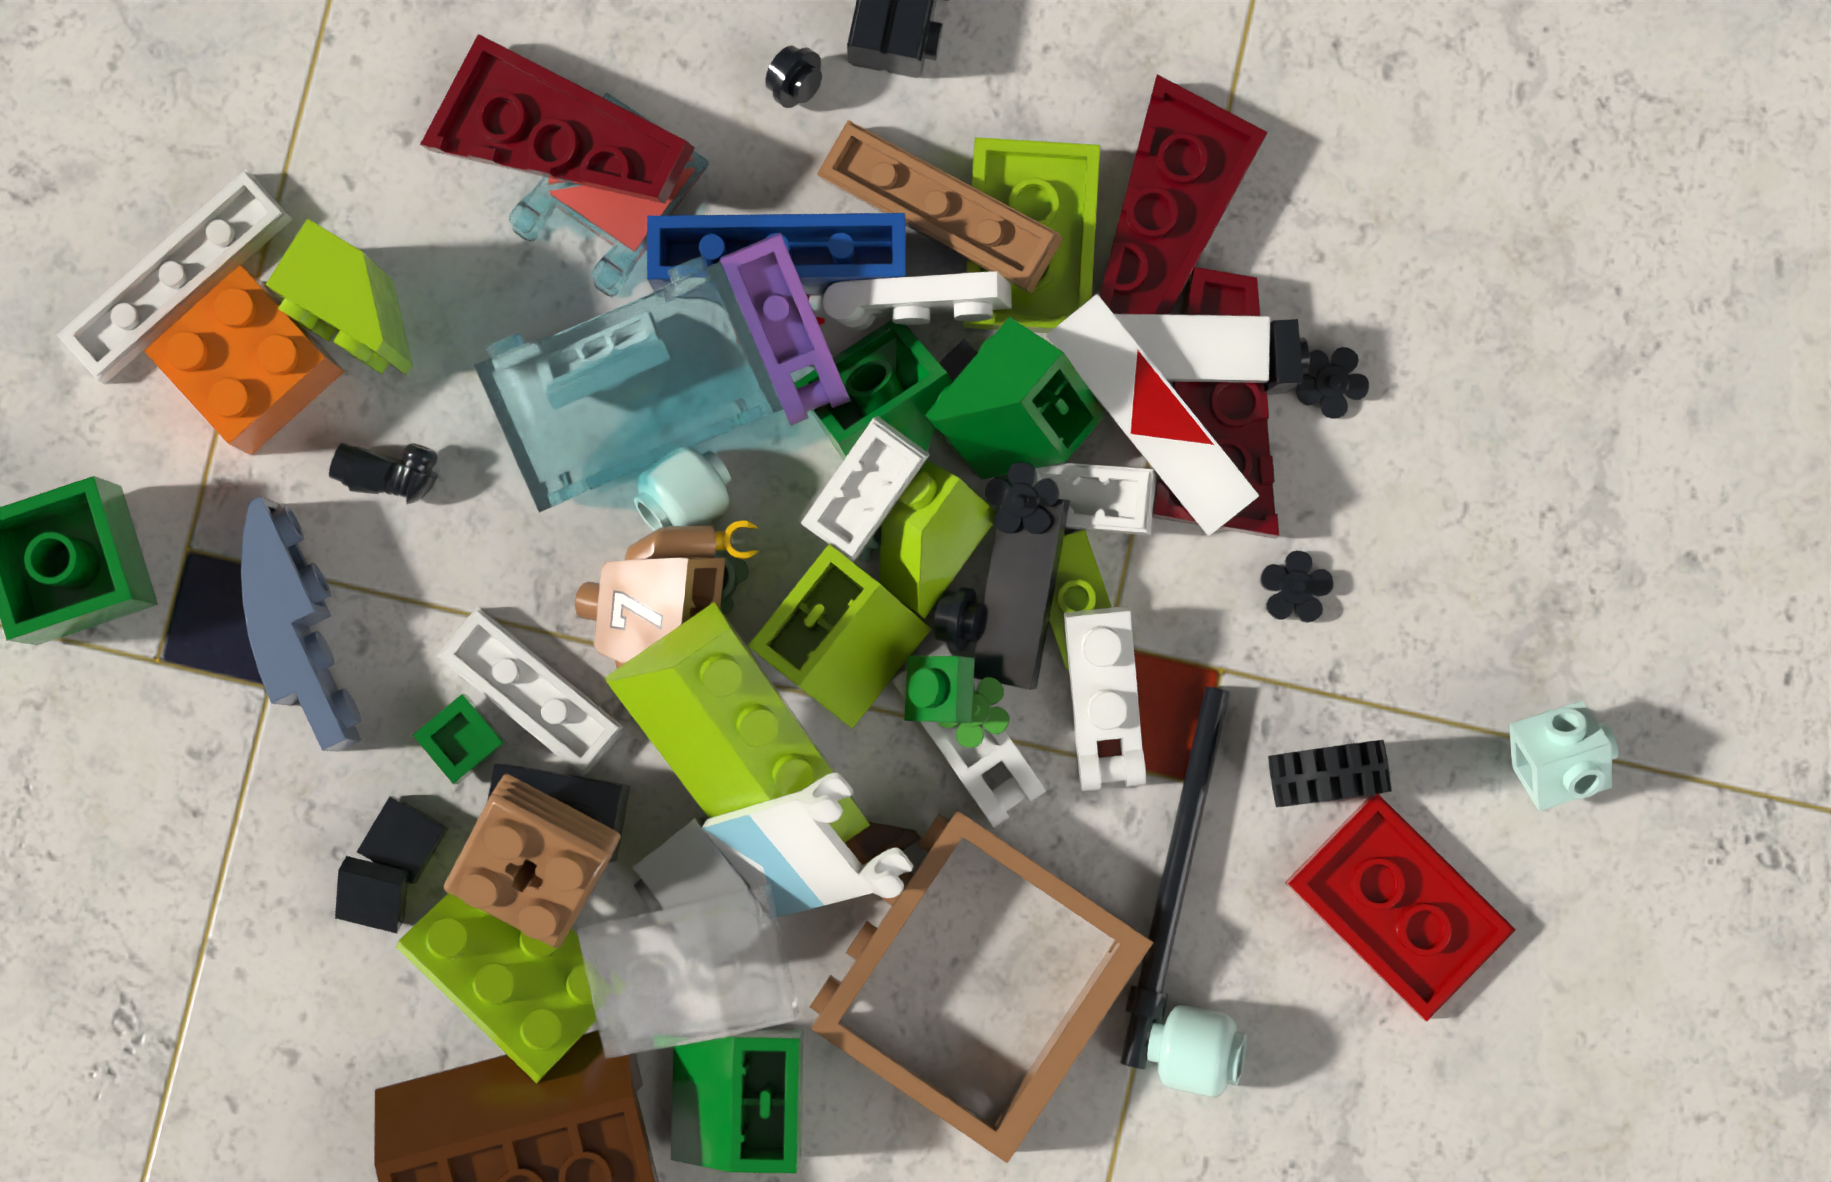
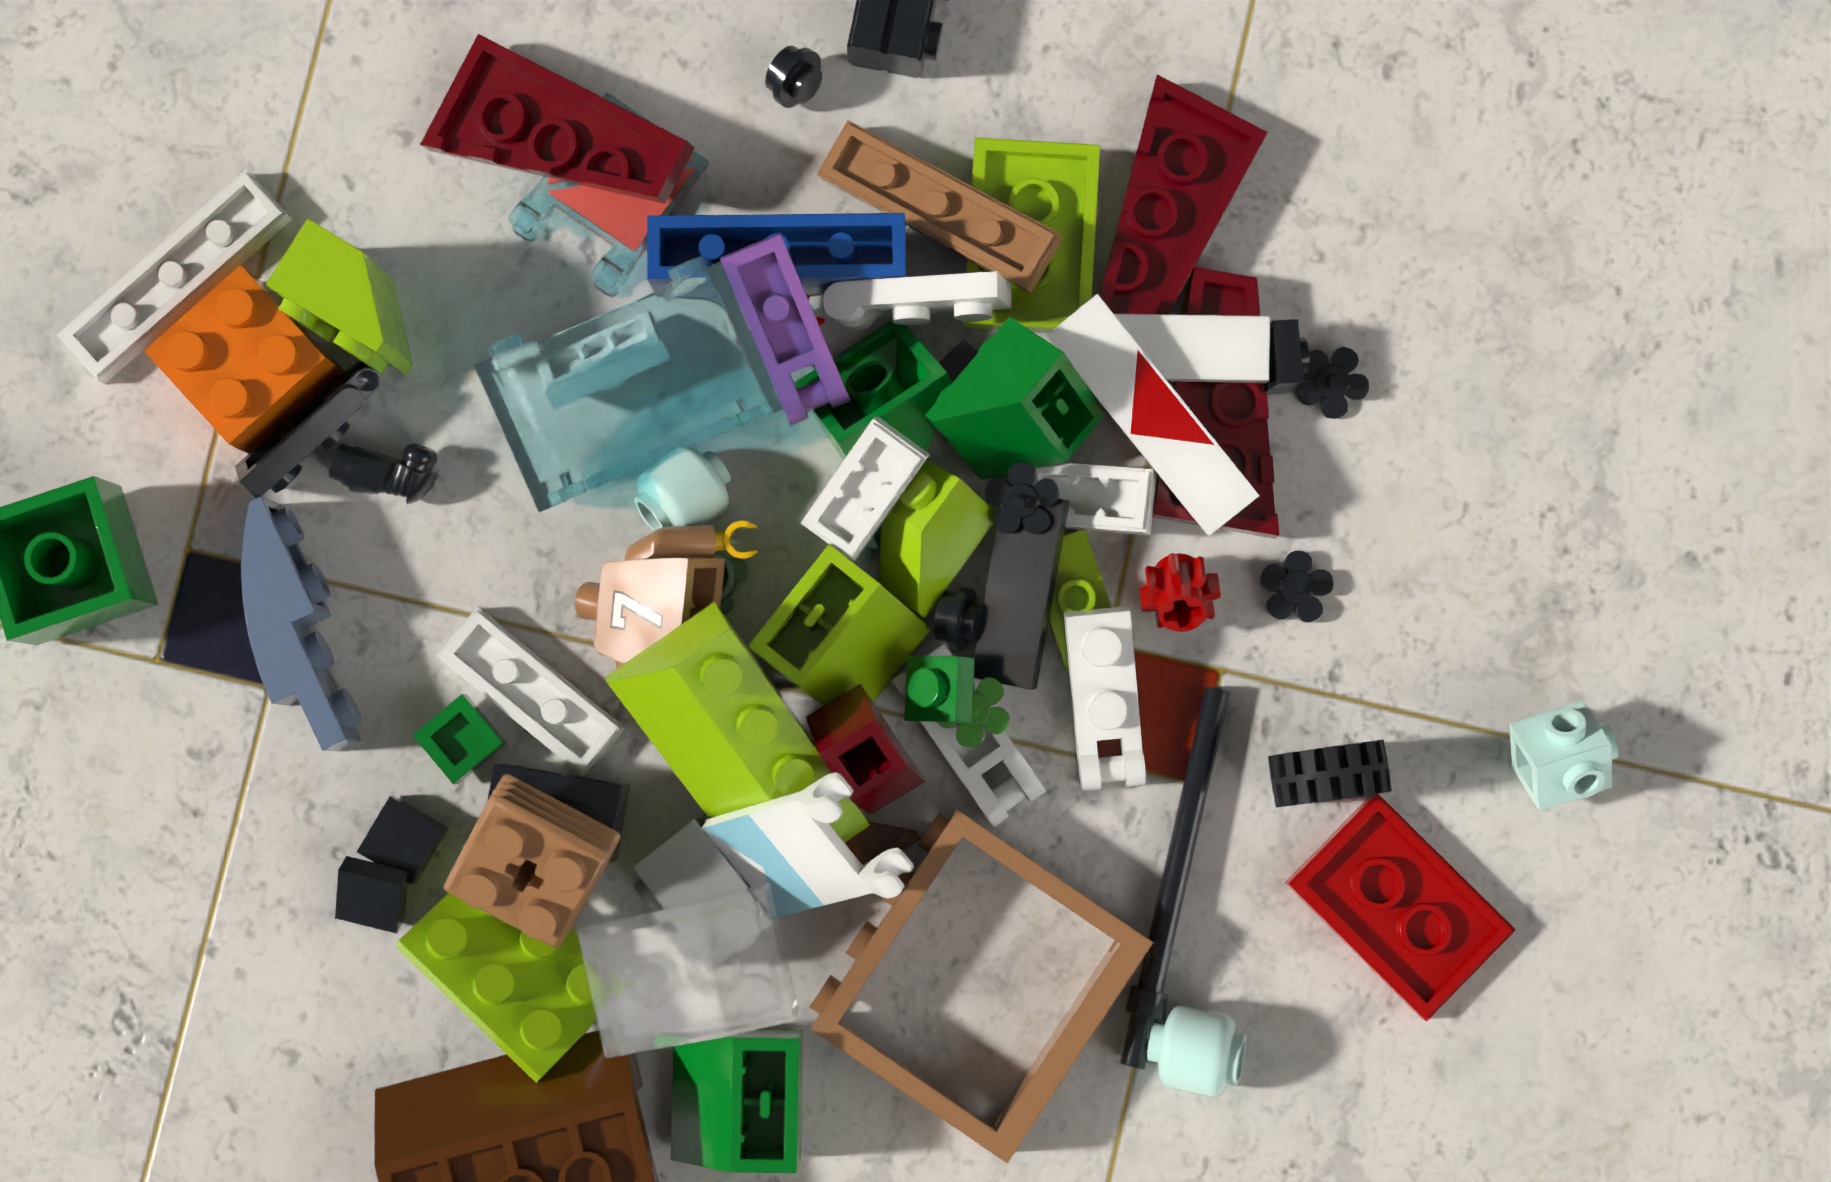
none -> black hinge [235,361,381,498]
none -> dark red slope [805,683,925,815]
none -> red gear [1140,553,1221,632]

